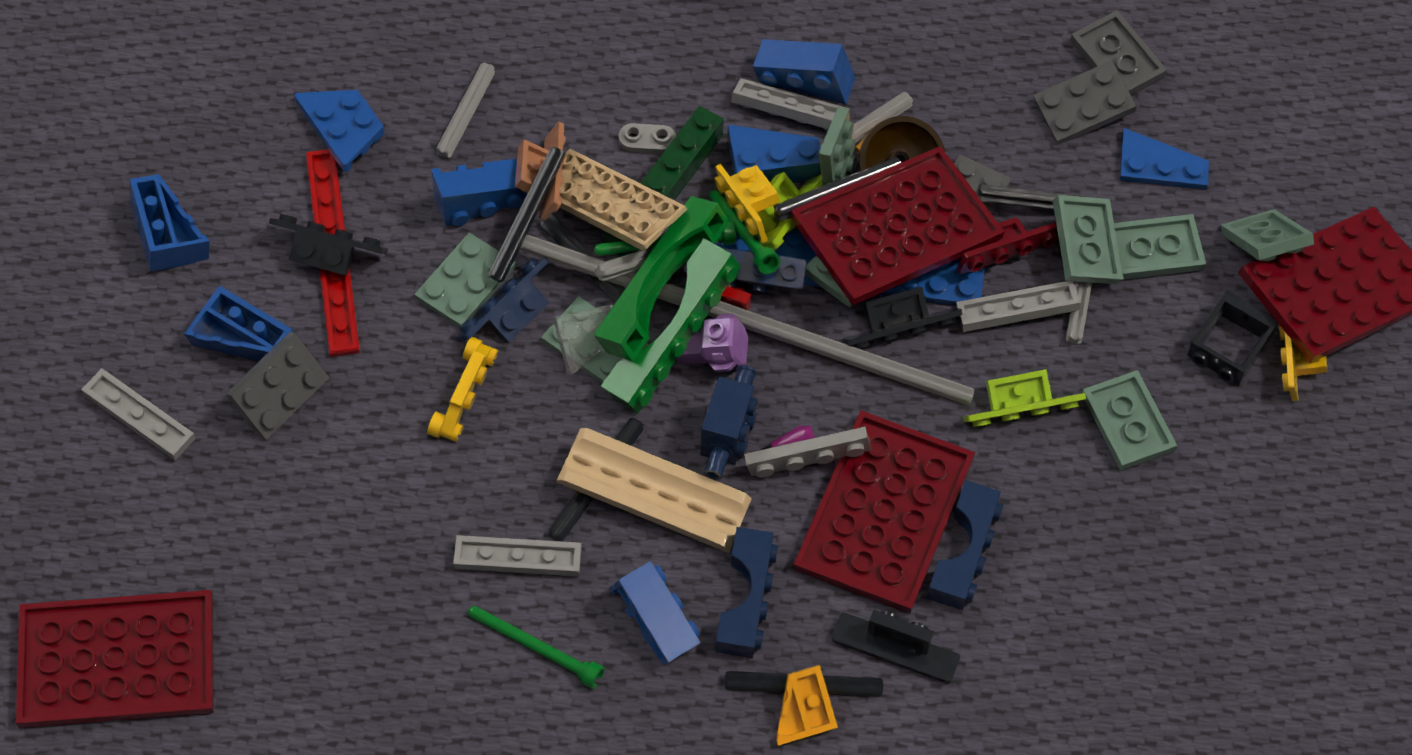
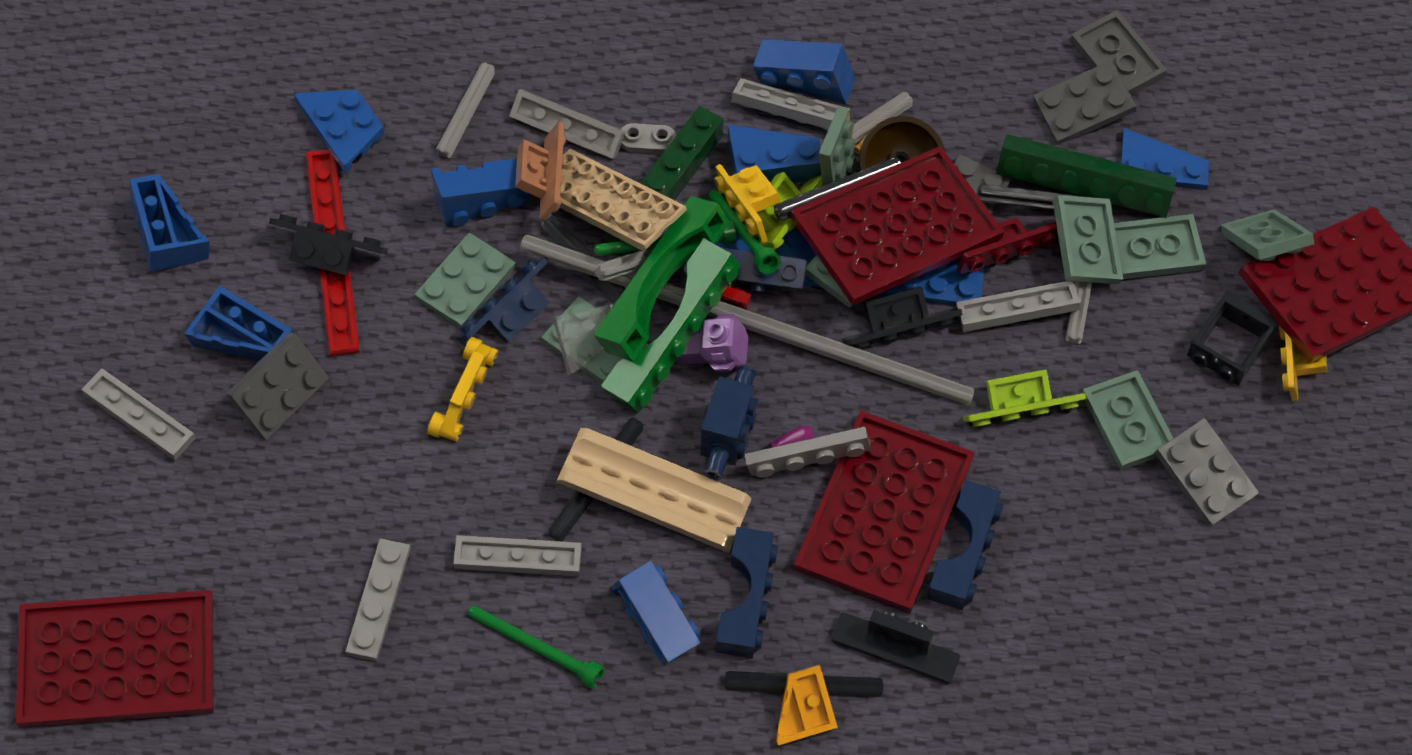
black axle [488,147,566,282] -> none
none -> light grey plate [345,538,411,662]
none -> light grey plate [509,89,625,159]
none -> dark green brick [996,134,1177,218]
none -> dark grey plate [1154,418,1259,527]

